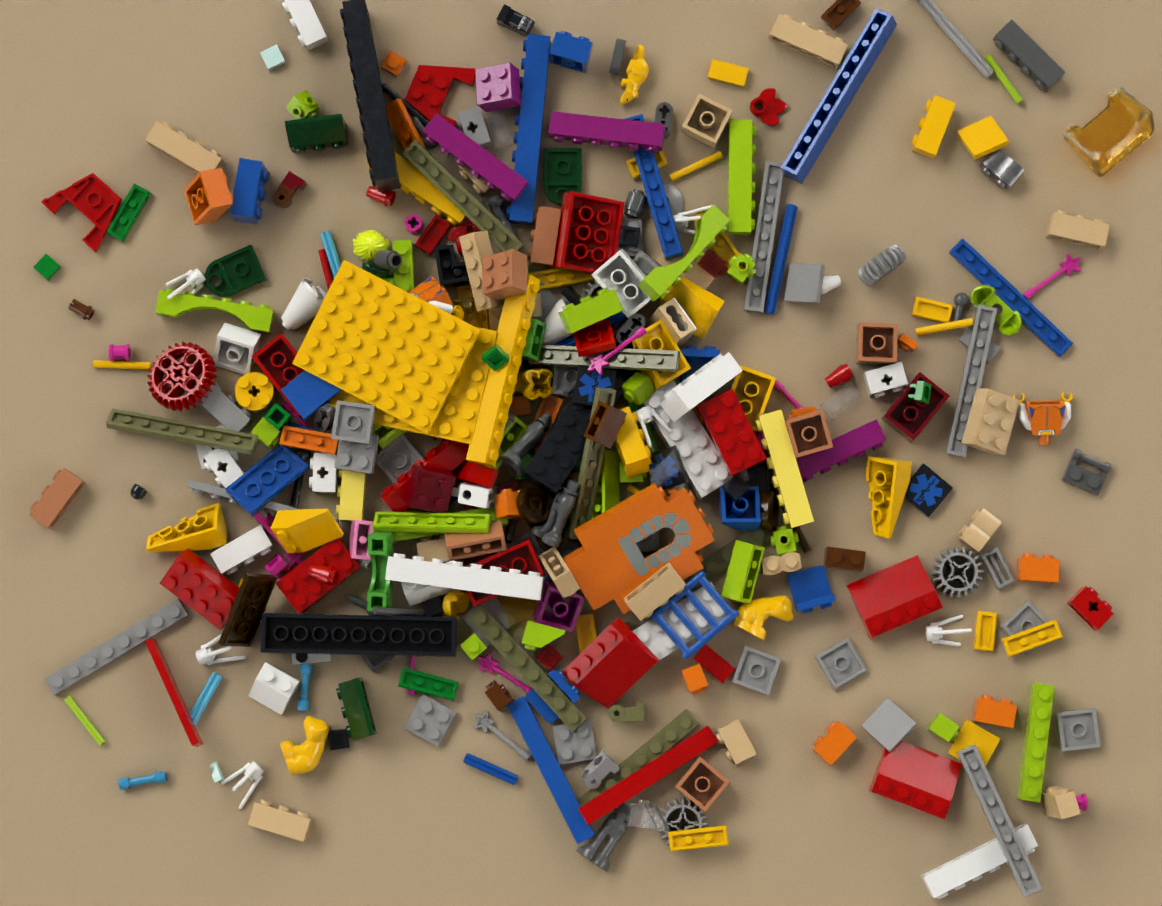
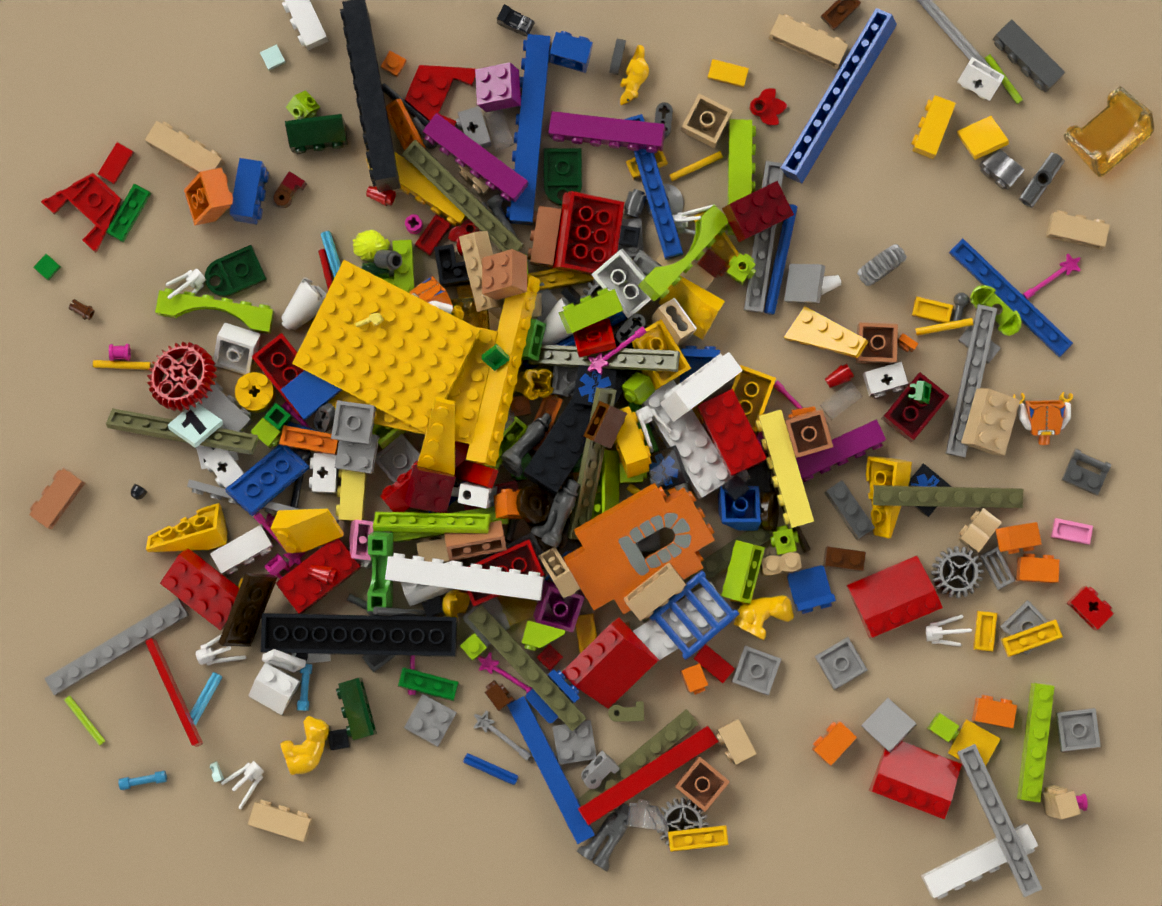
none -> red tile [97,142,134,184]
none -> light aqua tile [168,403,223,448]
none -> white tile [262,649,306,673]
none -> light yellow hand [355,313,384,327]
none -> yellow wing [417,397,455,475]
none -> dark red brick [722,181,794,242]
none -> yellow wing [784,306,868,358]
none -> dark grey brick [824,480,875,540]
none -> olive plate [873,485,1024,508]
none -> white brick [957,57,1004,101]
none -> orange brick [995,522,1042,555]
none -> dark grey piece [1019,152,1065,208]
none -> bright pink tile [1051,518,1093,545]

